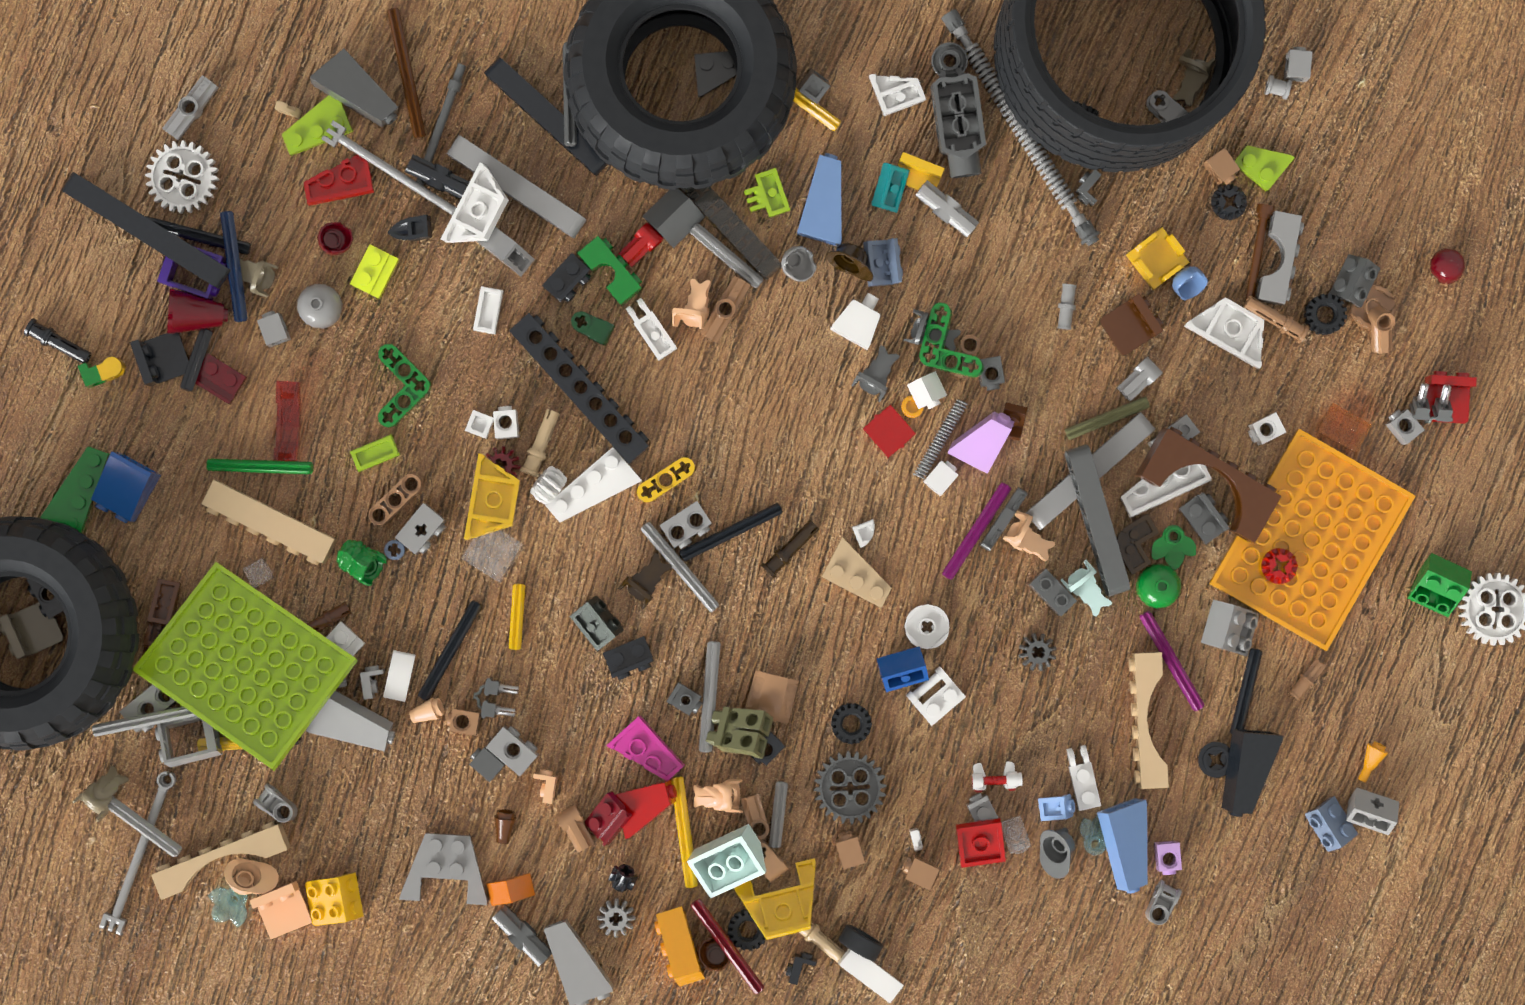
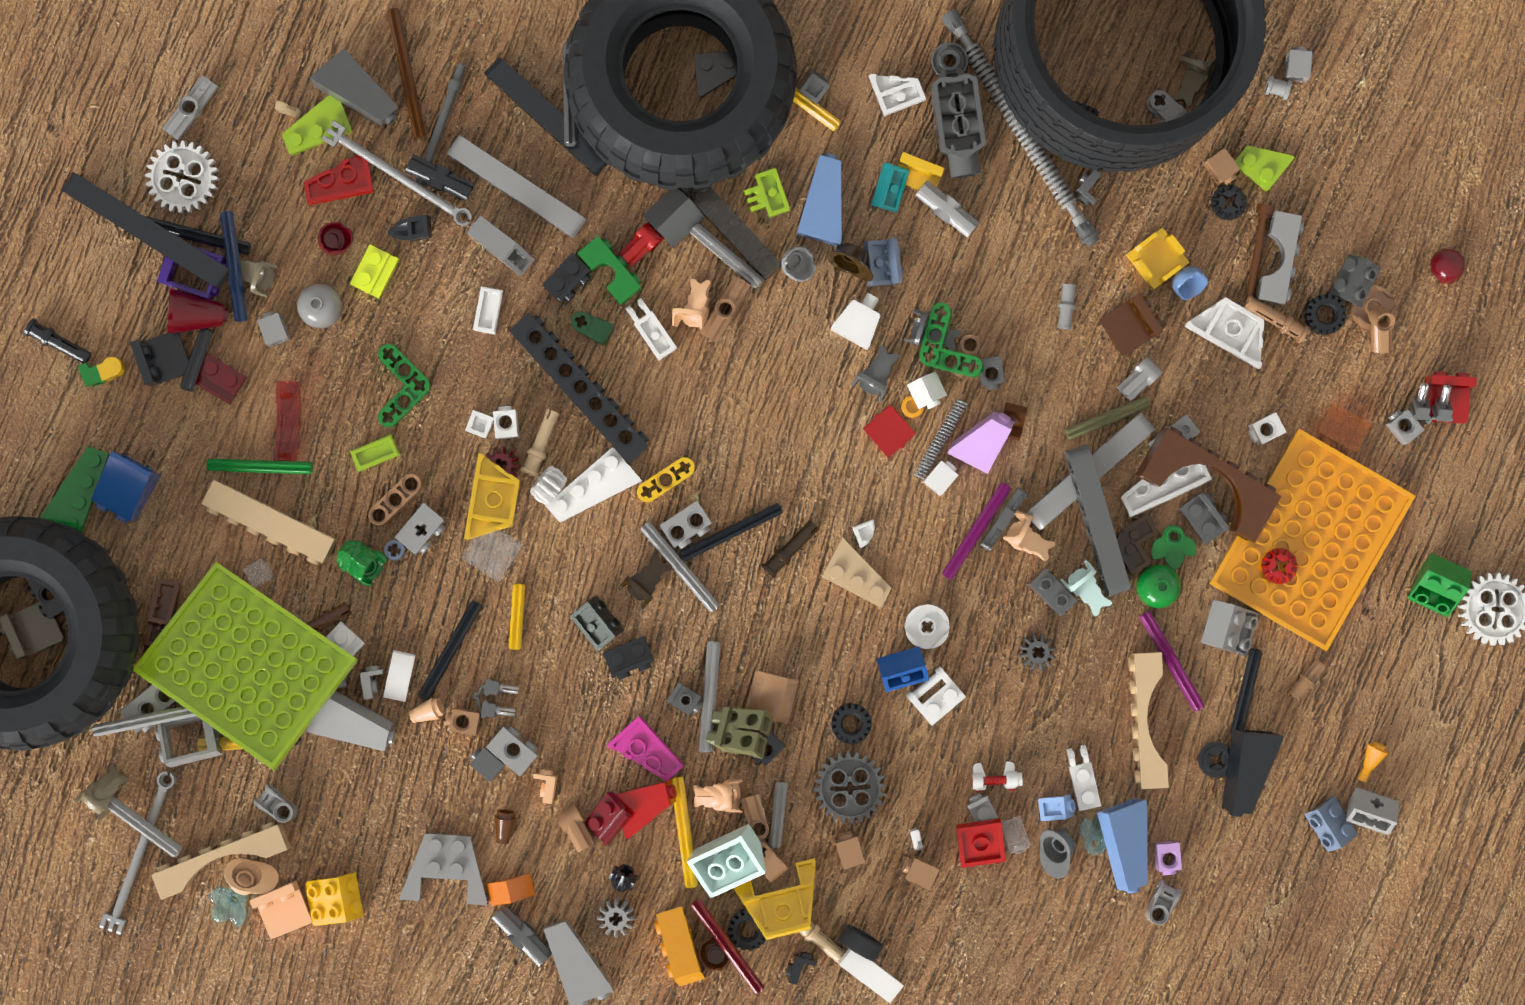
white wing [441,162,509,243] -> none

